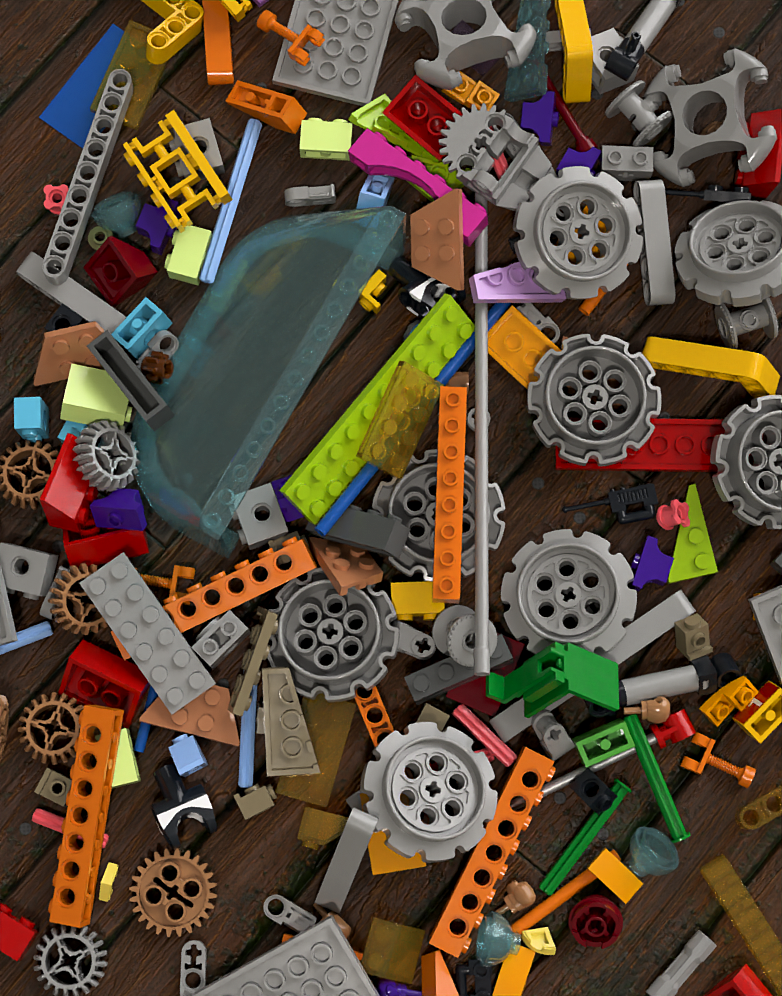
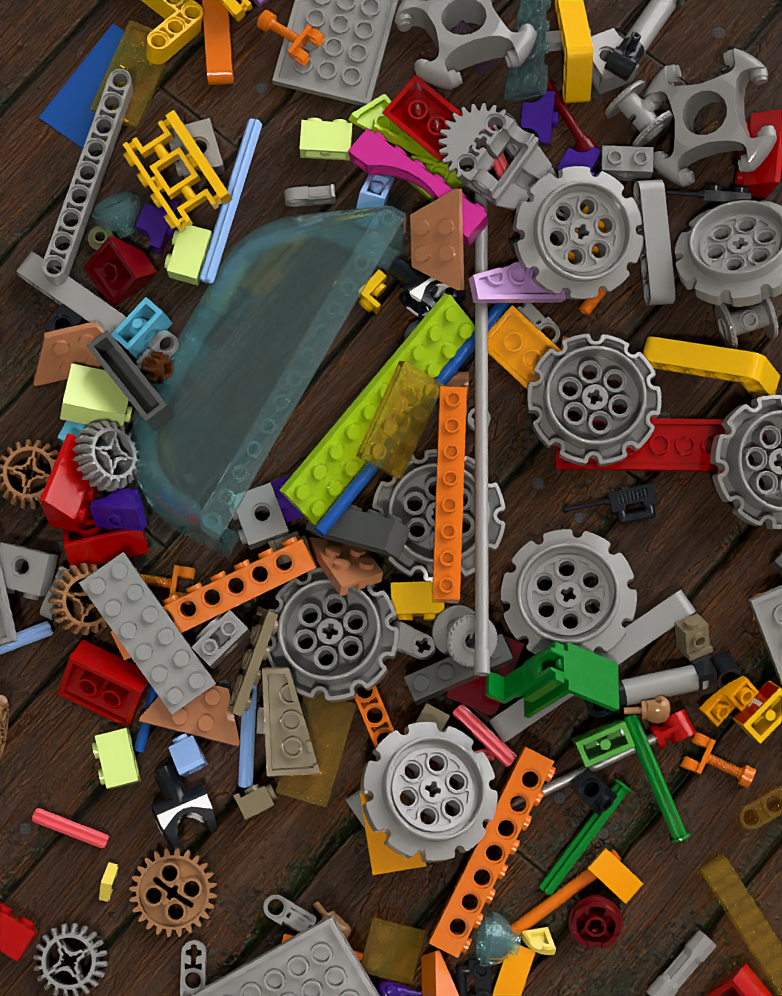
medium azure brick [14,397,49,443] -> none
medium nougat gear [18,692,84,765] -> none
dark tan brick [34,768,72,807] -> none
coral brick [44,184,69,215] -> none
orange brick [48,705,124,928] -> none
orange slope [225,80,307,134] -> none
clear yellow slope [297,807,348,850] -> none
light grey beam [315,807,379,913] -> none
light orange slope [441,71,500,111] -> none
medium nougat piece [493,880,536,919] -> none
light grey piece [531,710,575,761] -> none
dark purple brick [629,536,674,591] -> none
clear light blue piece [629,827,679,877] -> none
coral brick [656,499,690,530] -> none
lime wing [667,484,718,584] -> none

